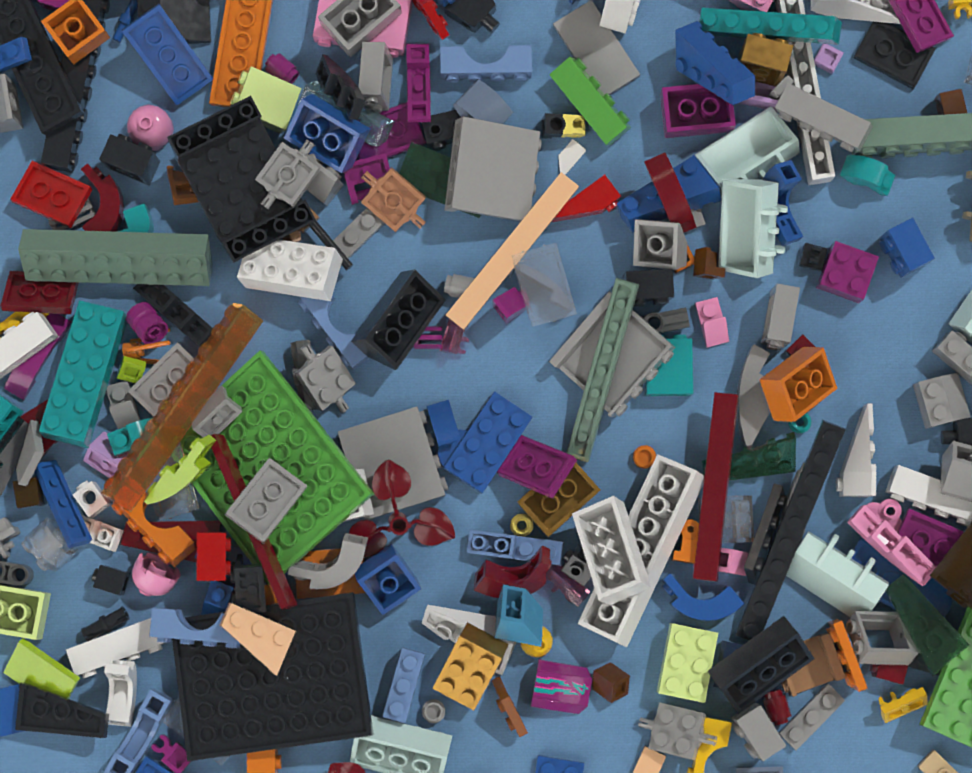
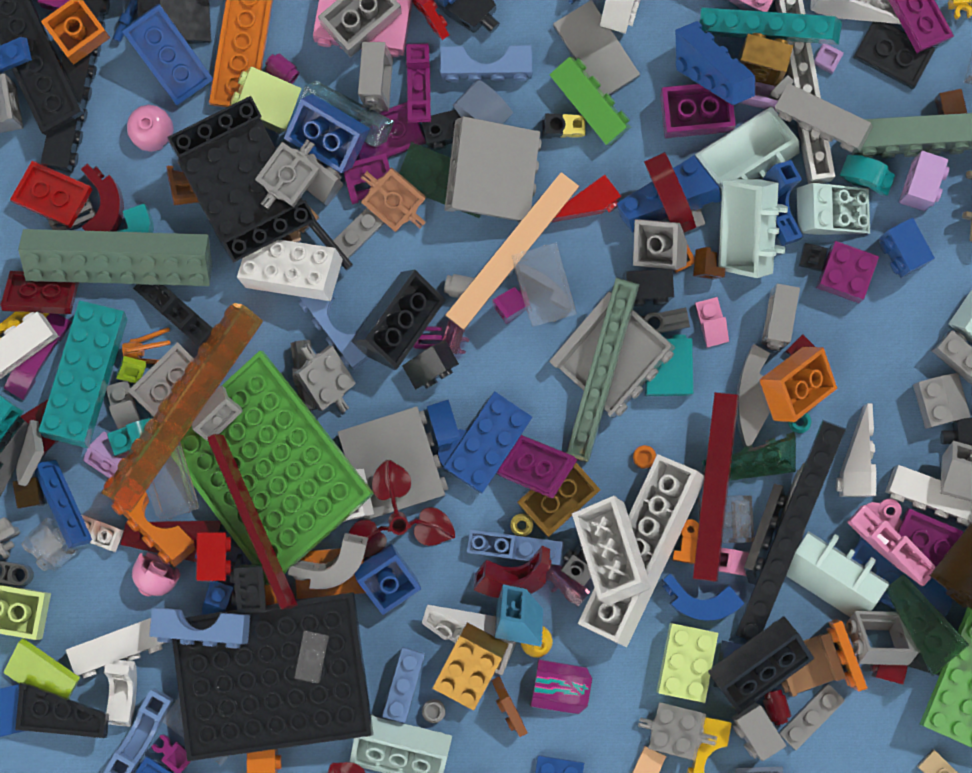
white brick [73,481,112,518] -> none
black pin [81,606,130,641] -> none
black brick [92,565,131,595] -> none
black brick [99,134,160,186] -> none
magenta wheel [126,302,168,344] -> none
lime slope [144,434,216,505] -> none
light nougat wing [220,603,295,676] -> none
light grey plate [225,458,307,544] -> none
black slope [315,54,365,120] -> none
white sticker [558,139,586,175] -> none
reddish brown panel [592,663,630,703] -> none
yellow plate [879,687,928,723] -> none
none -> clear plate [295,631,329,683]
none -> black brick [402,340,459,390]
none -> light aqua slope [797,183,870,235]
none -> lavender brick [899,151,949,211]

